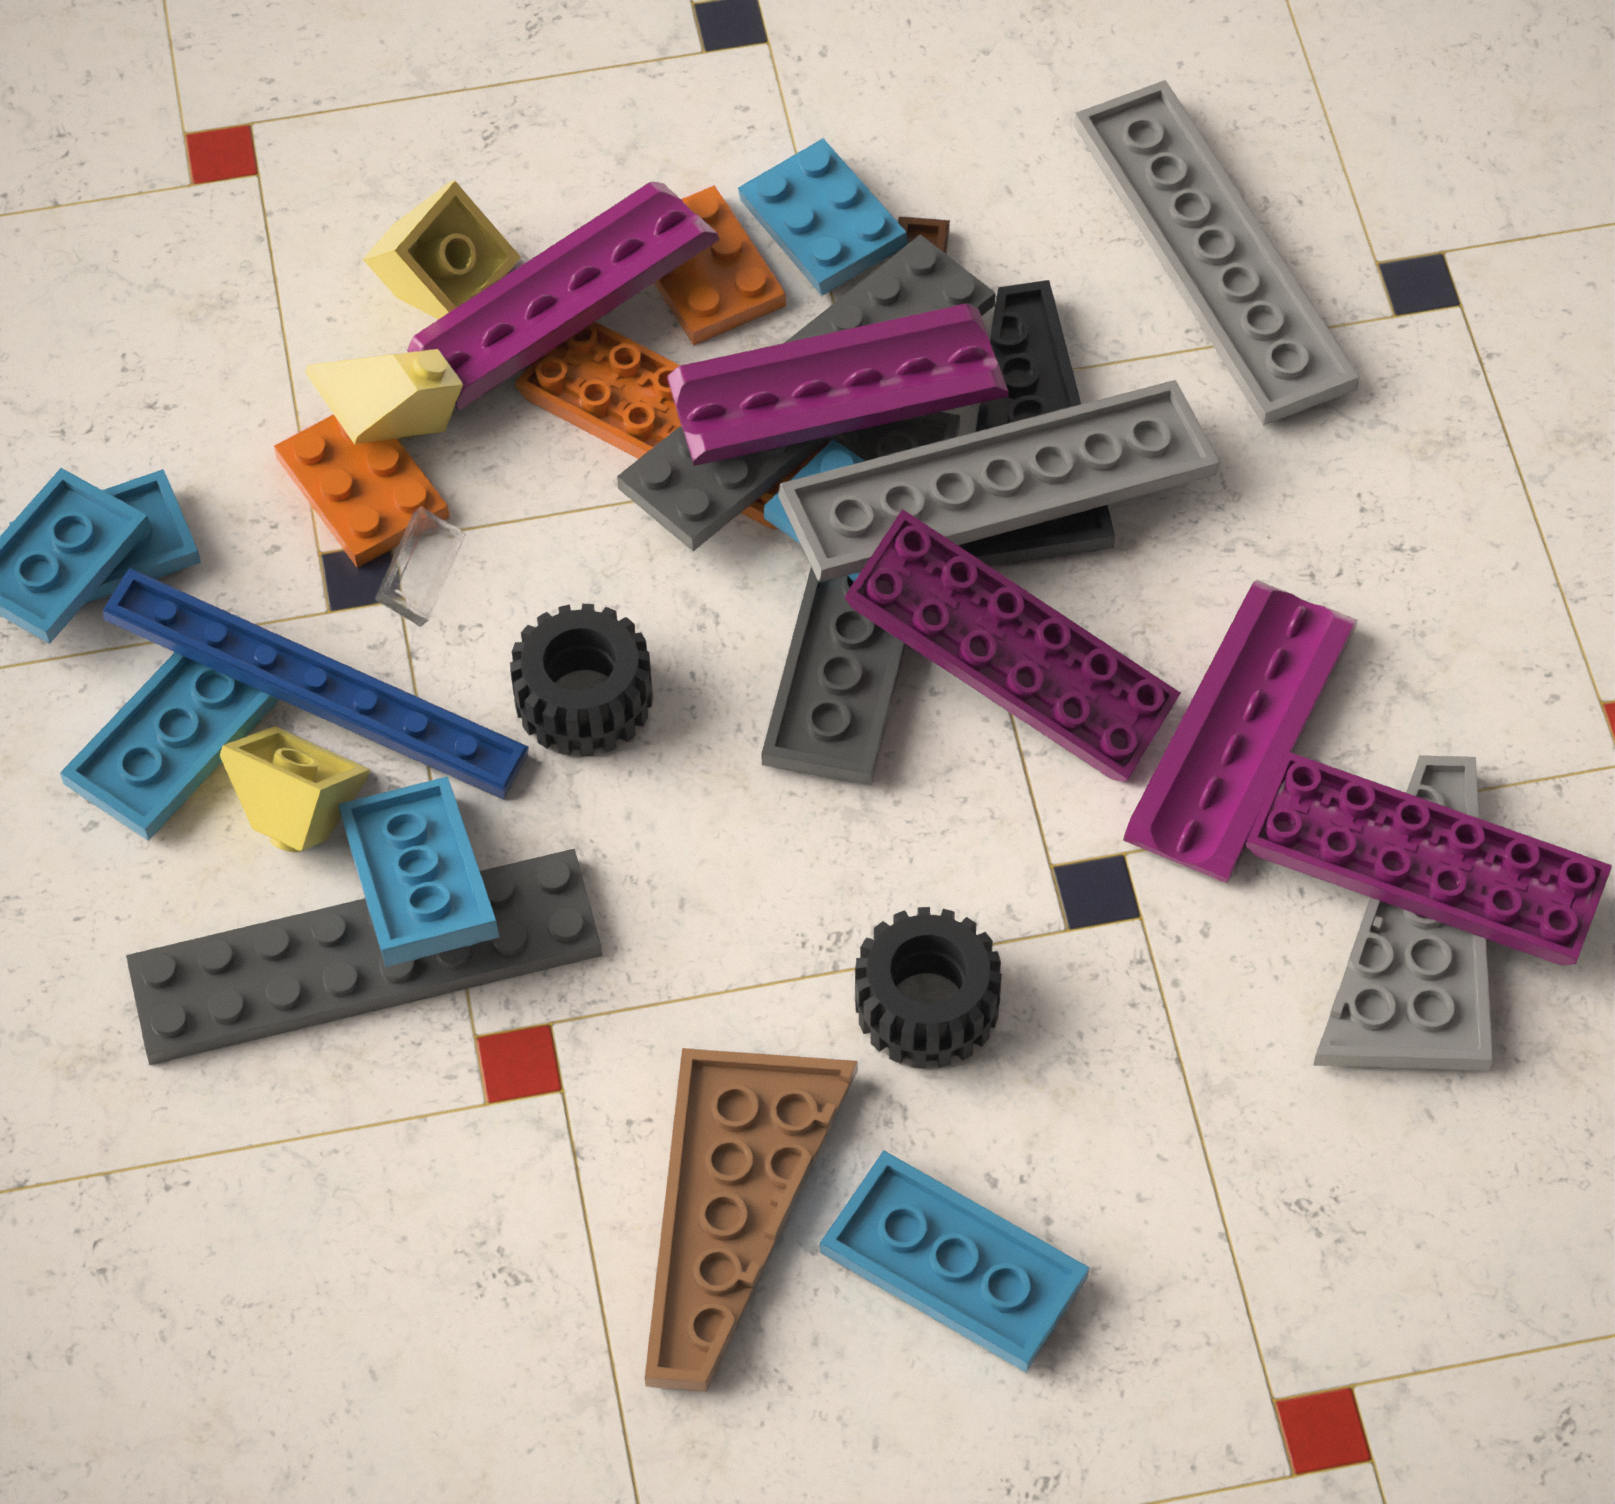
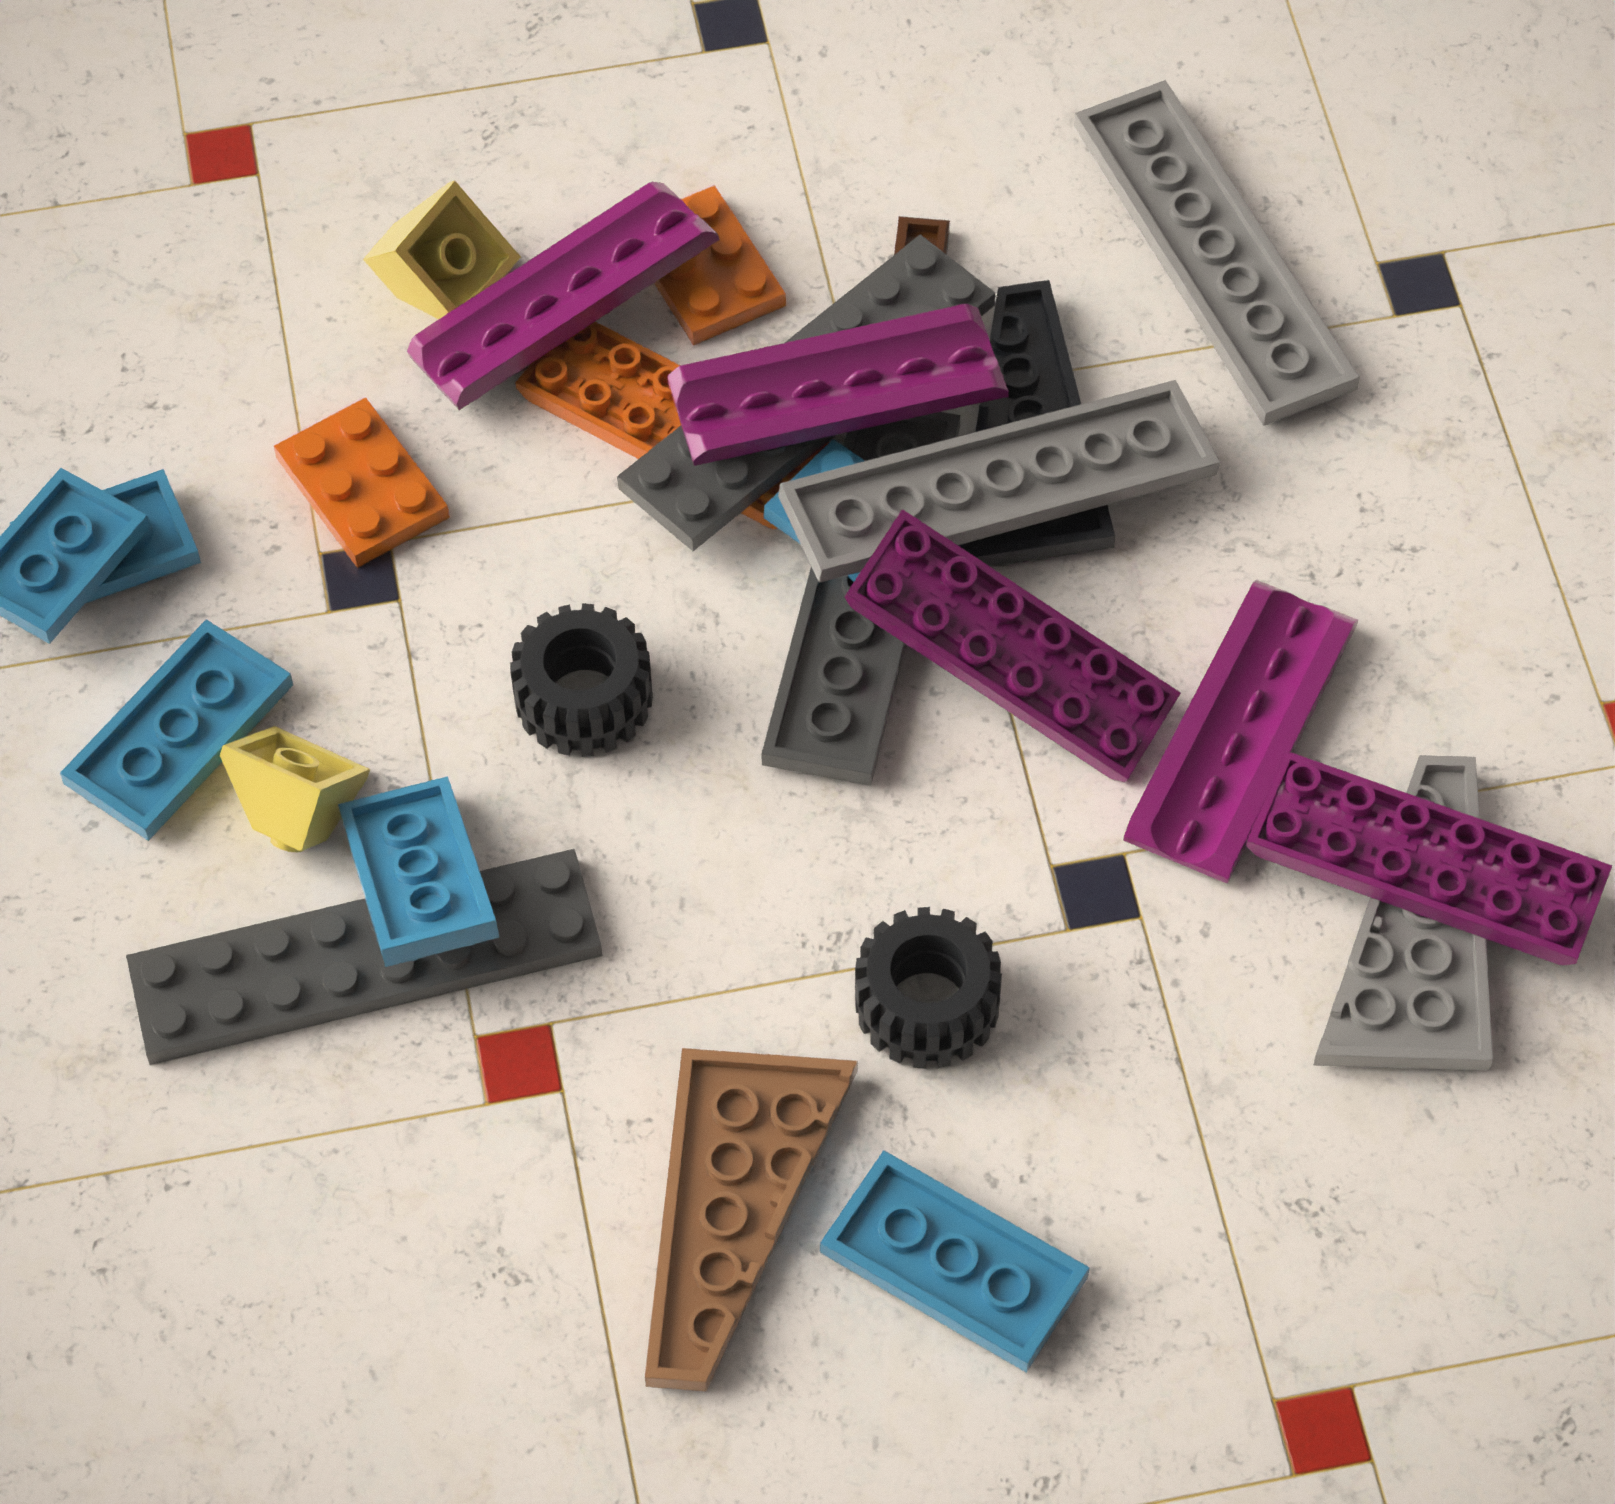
blue tile [103,568,529,800] -> none
light yellow slope [306,349,463,444] -> none
clear tile [374,507,466,627] -> none
dark azure plate [738,138,908,296] -> none

